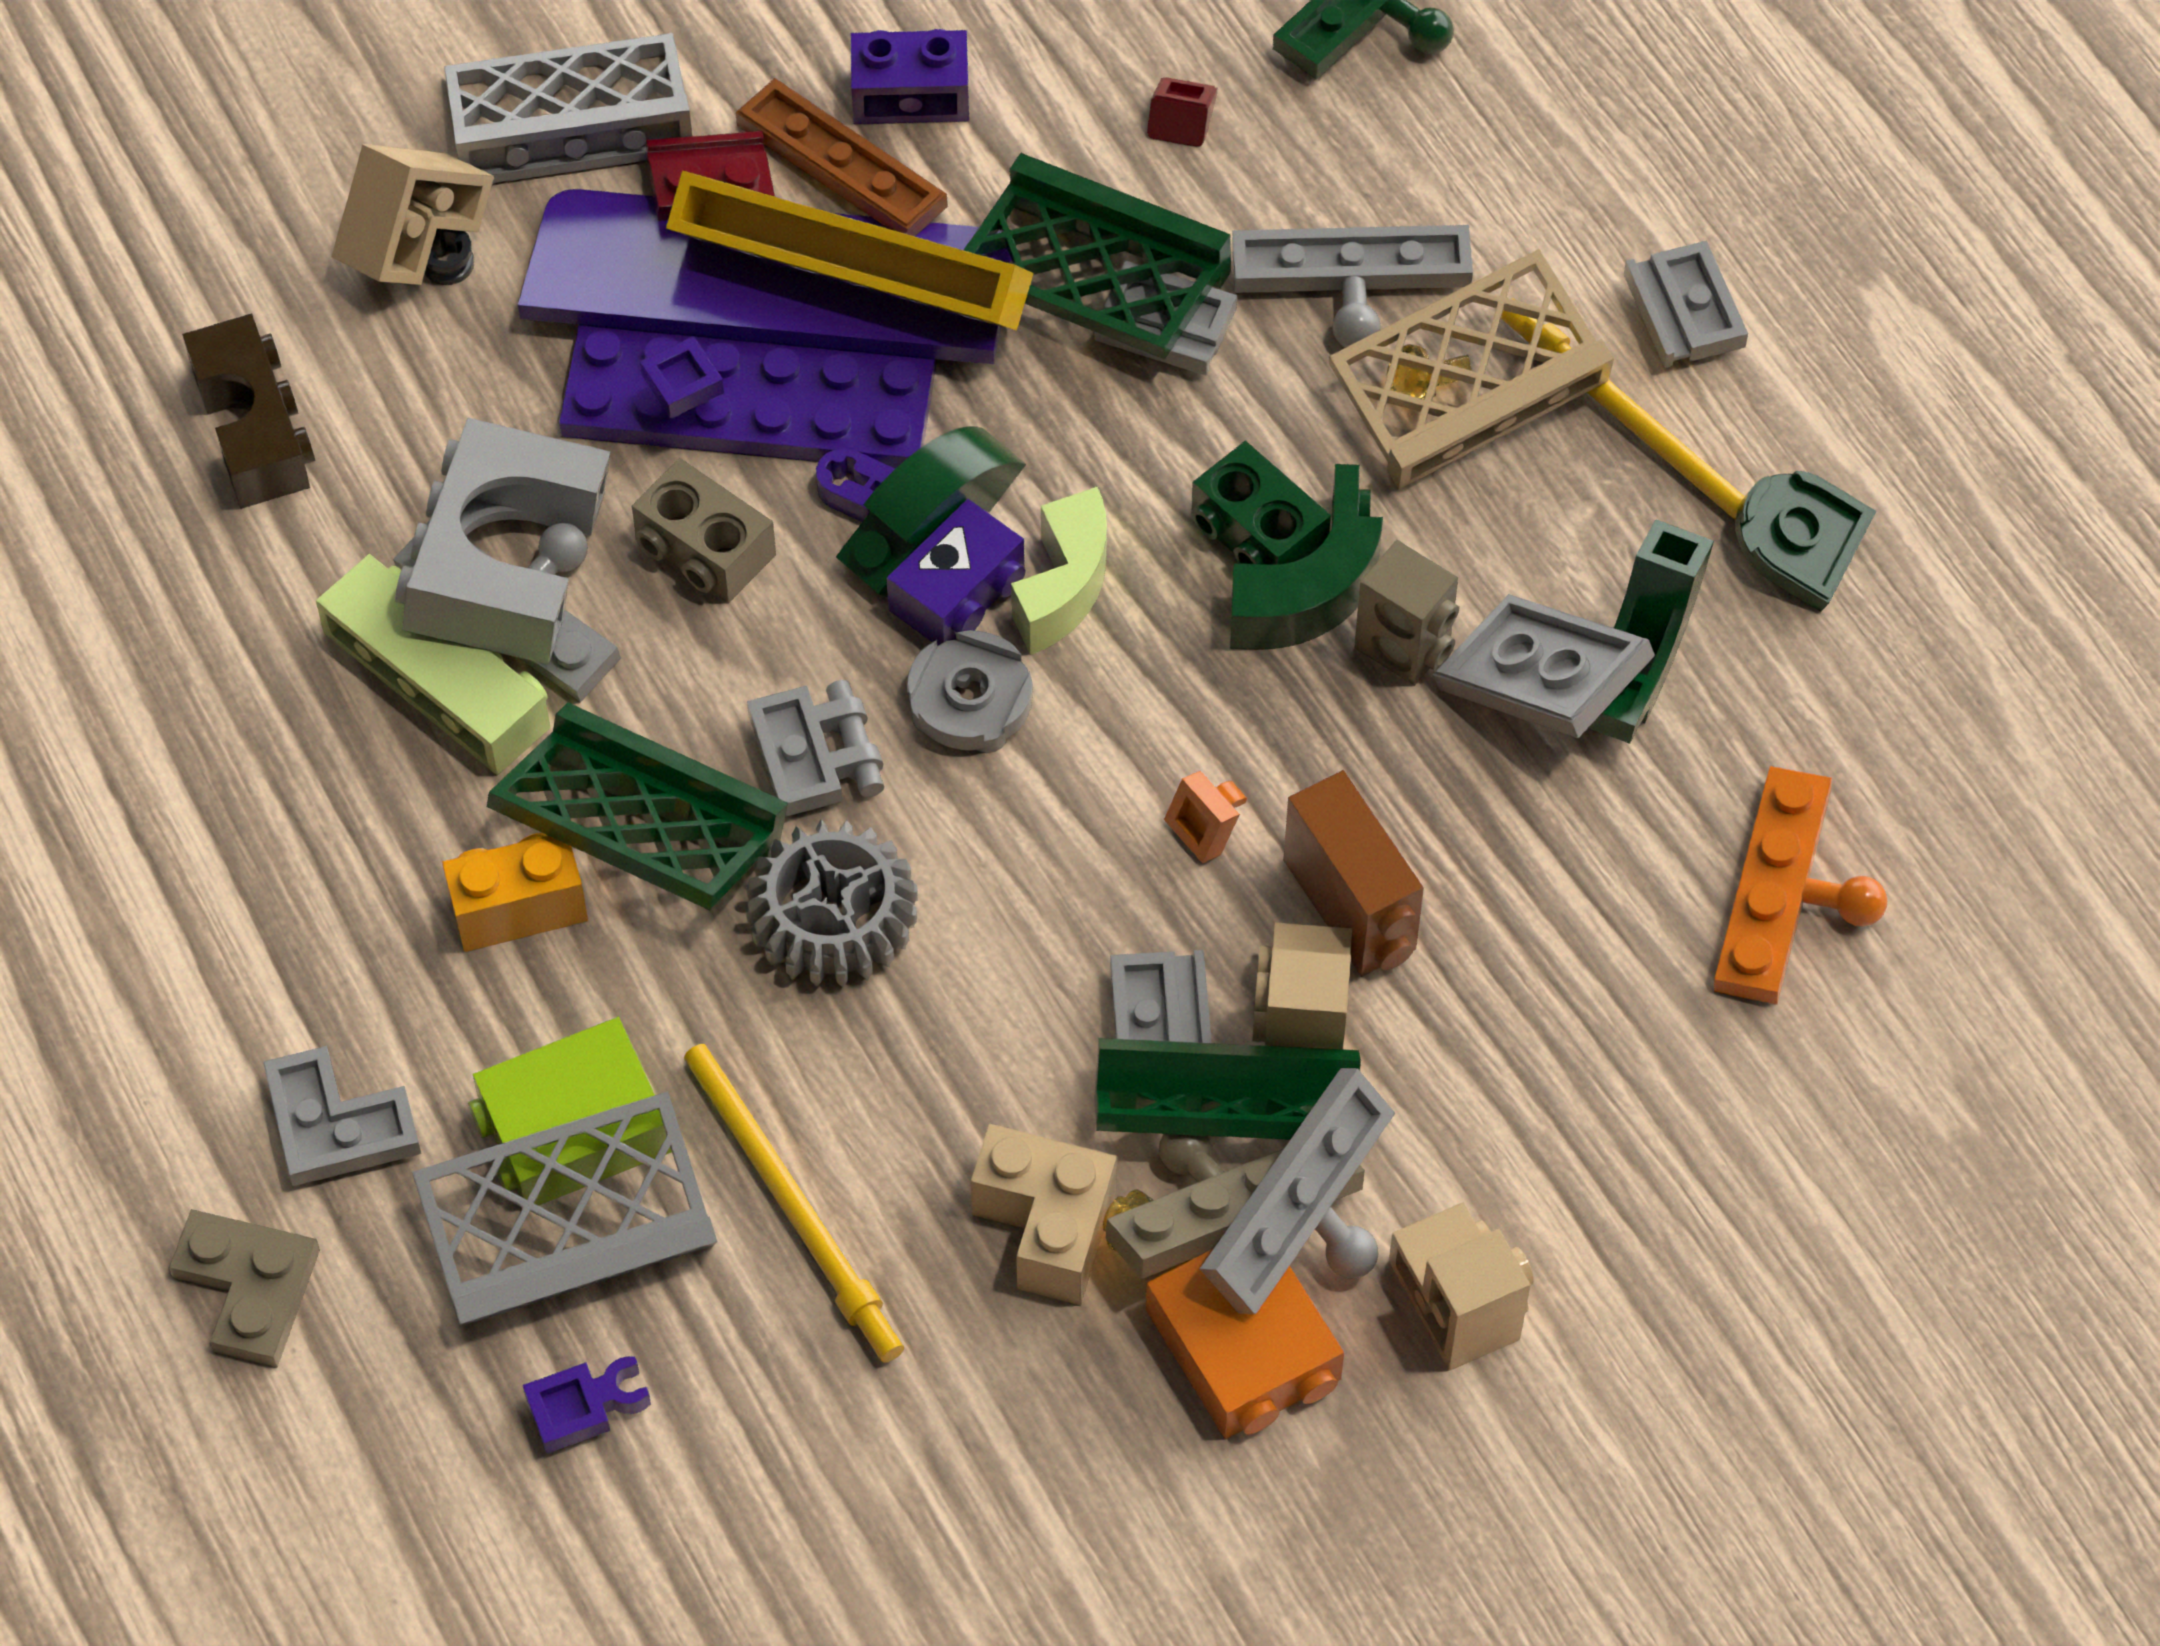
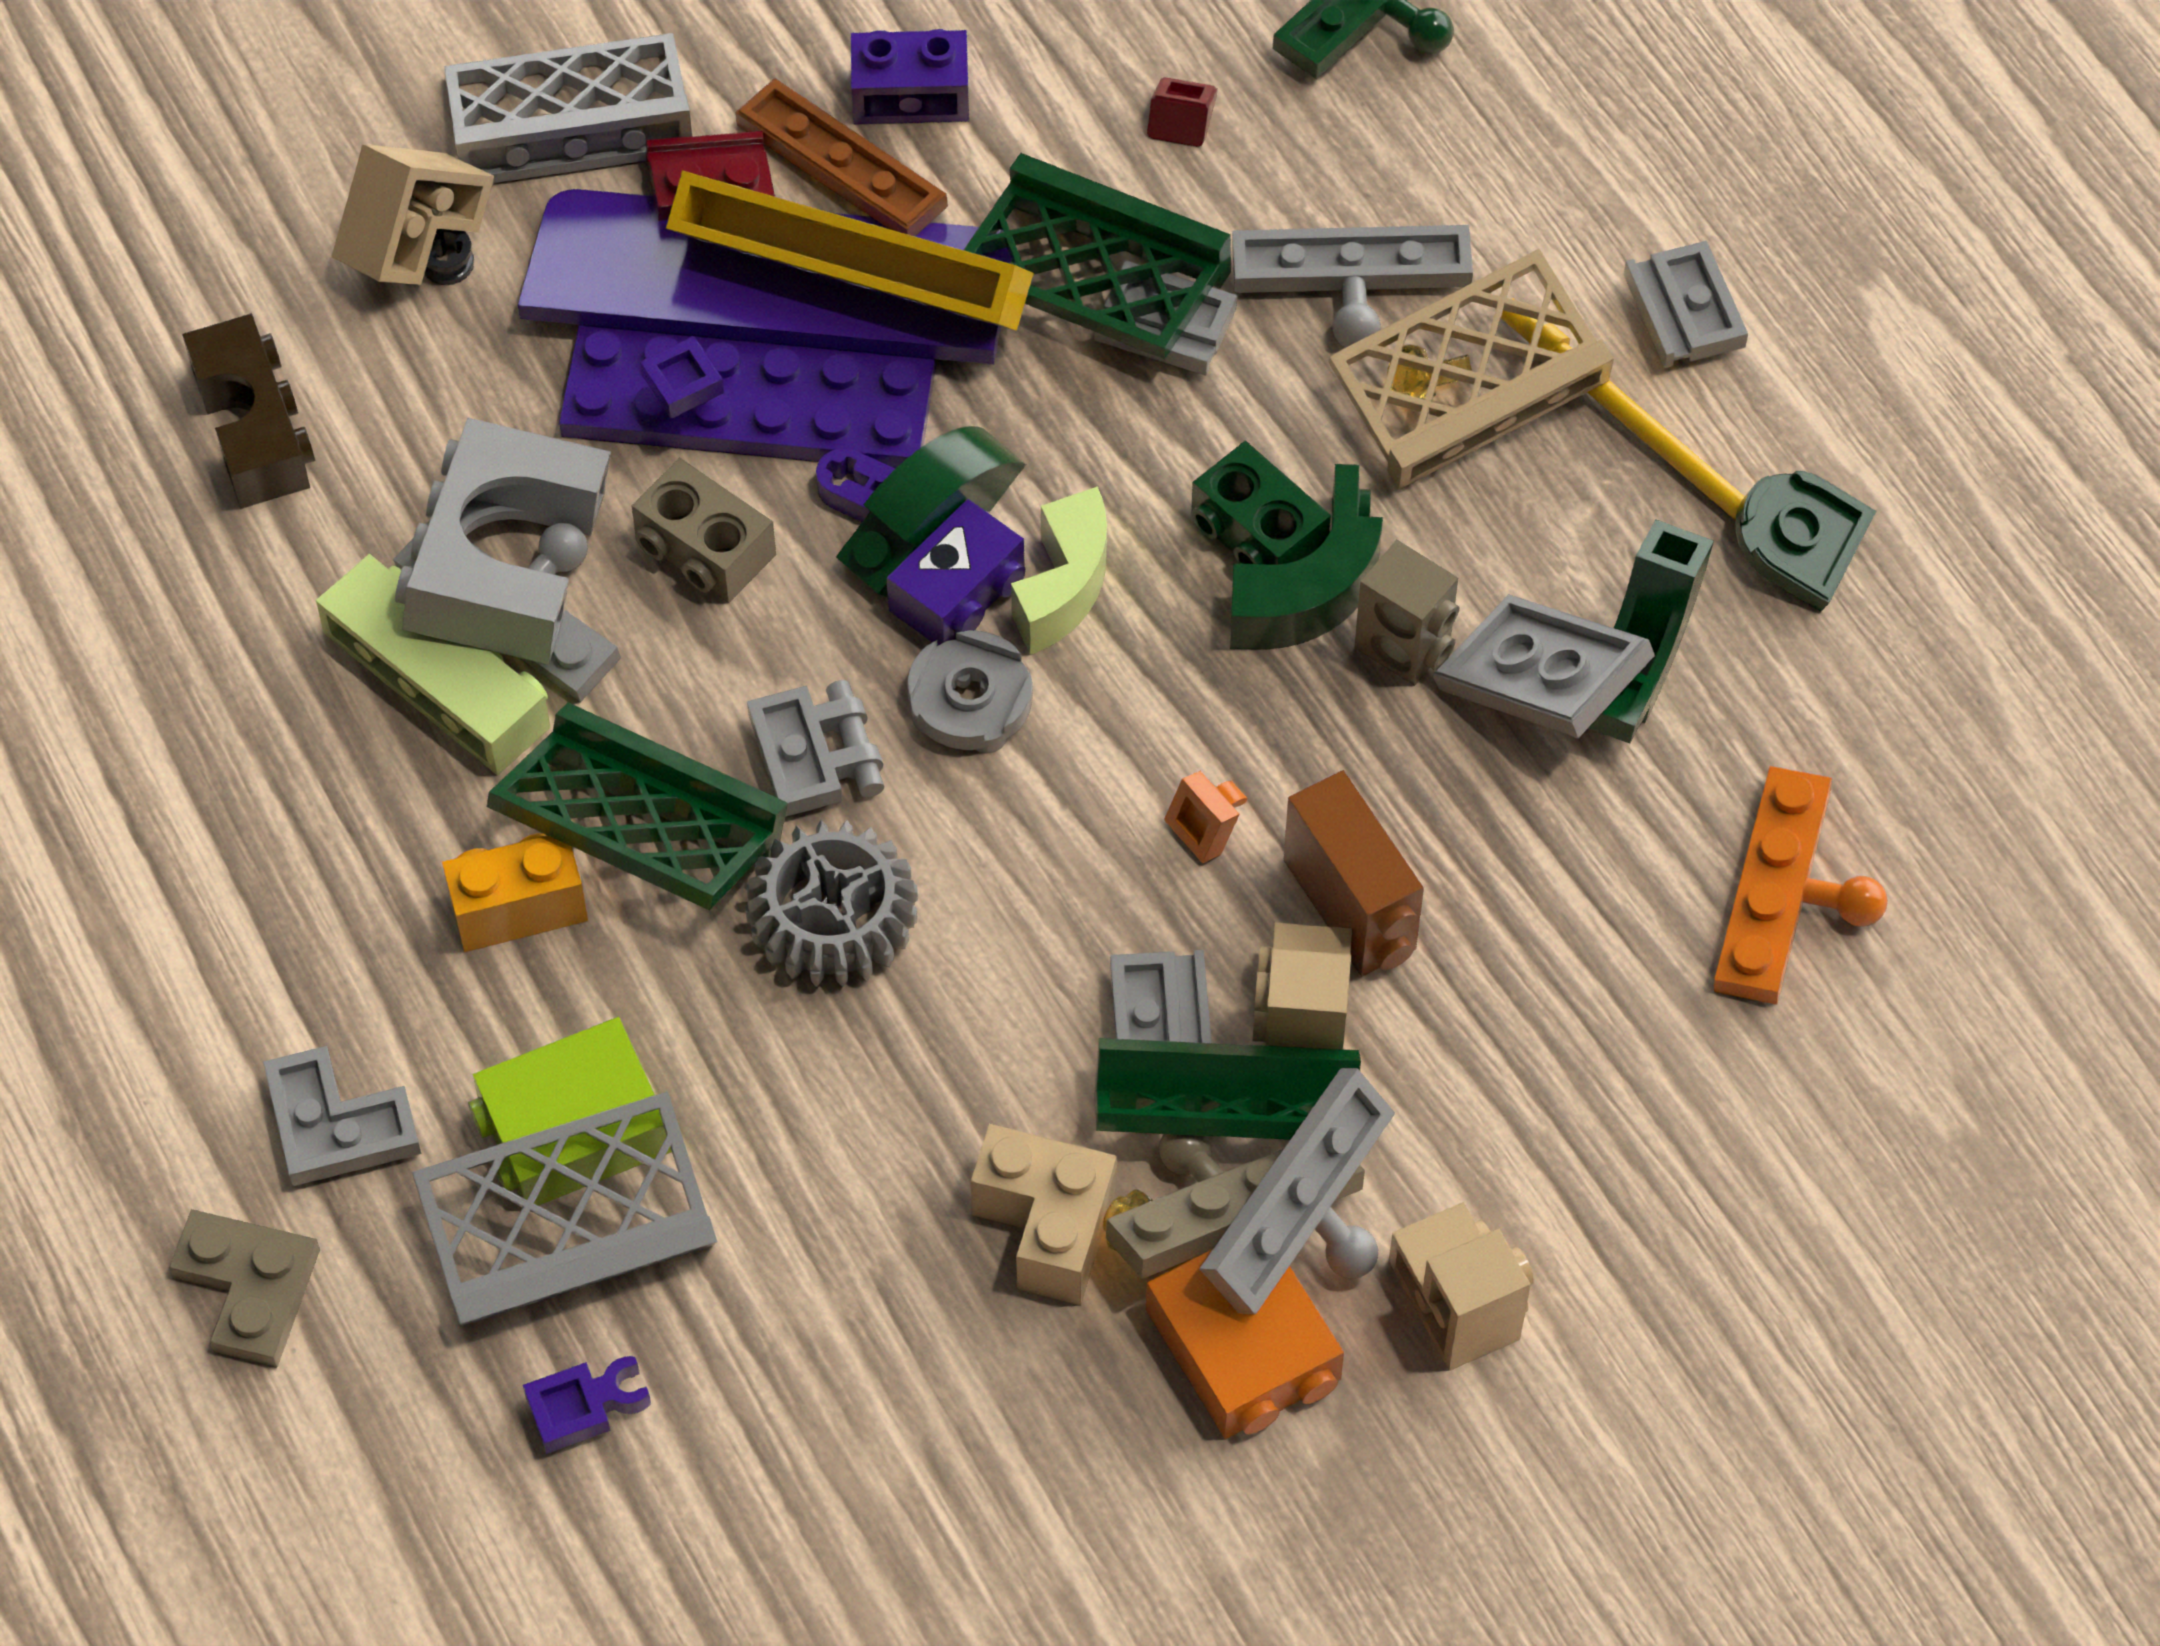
yellow bar [684,1044,904,1363] -> none

